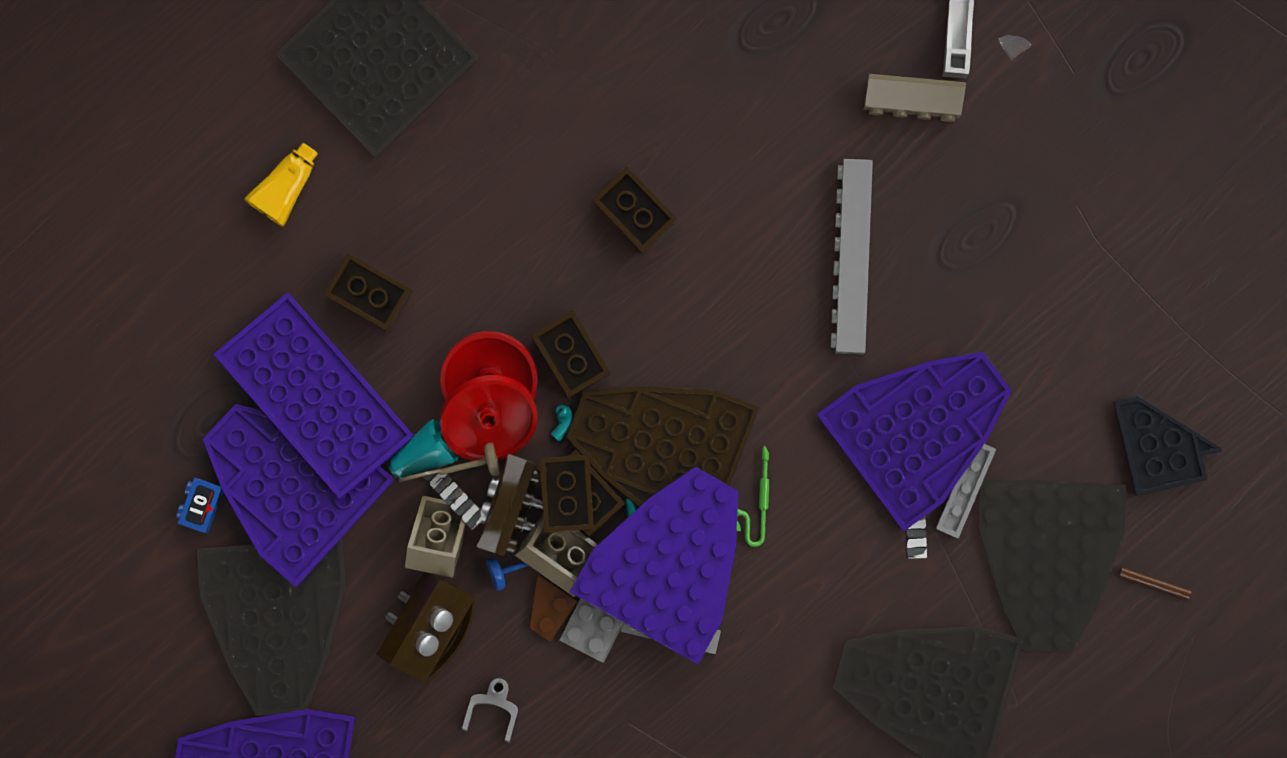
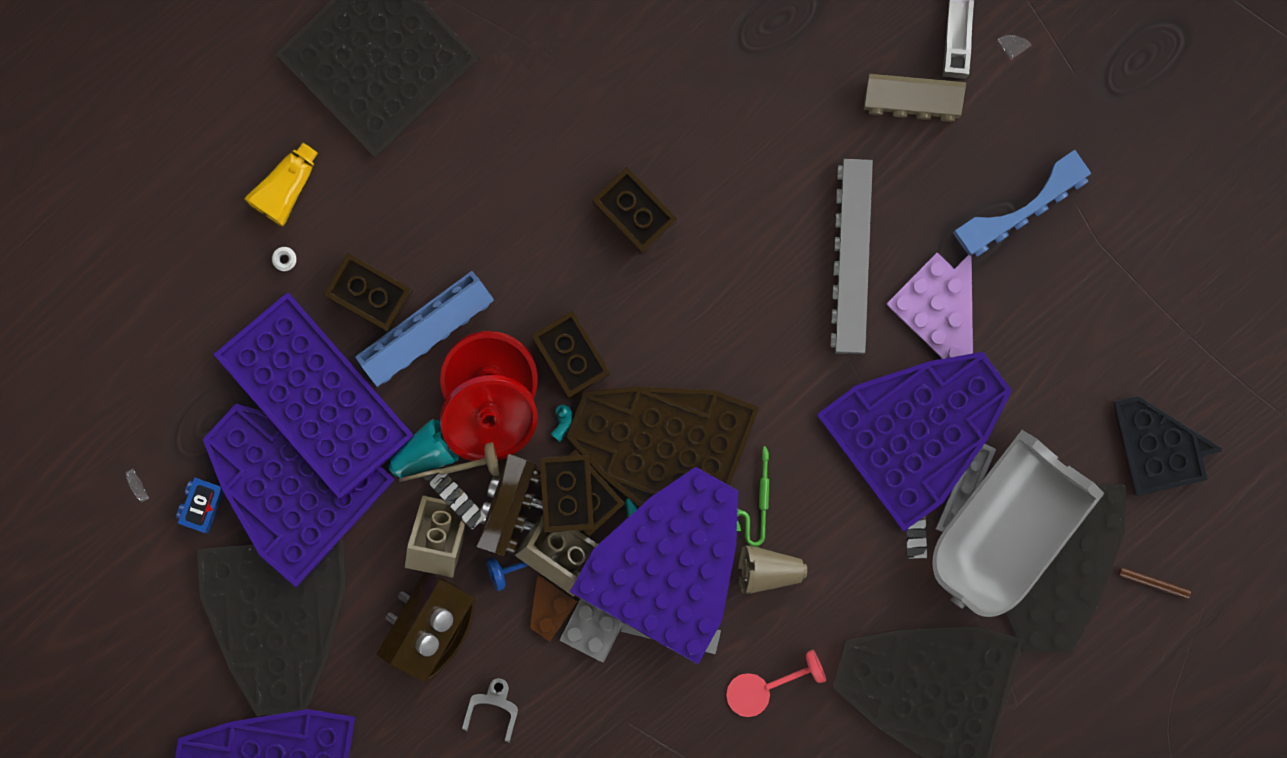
none -> clear tile [125,469,149,502]
none -> white plate [272,247,297,271]
none -> medium blue brick [355,271,494,387]
none -> coral piece [726,650,826,717]
none -> dark tan cone [738,545,807,594]
none -> lavender wing [886,253,973,359]
none -> light grey panel [932,430,1104,617]
none -> medium blue arch [953,150,1091,257]

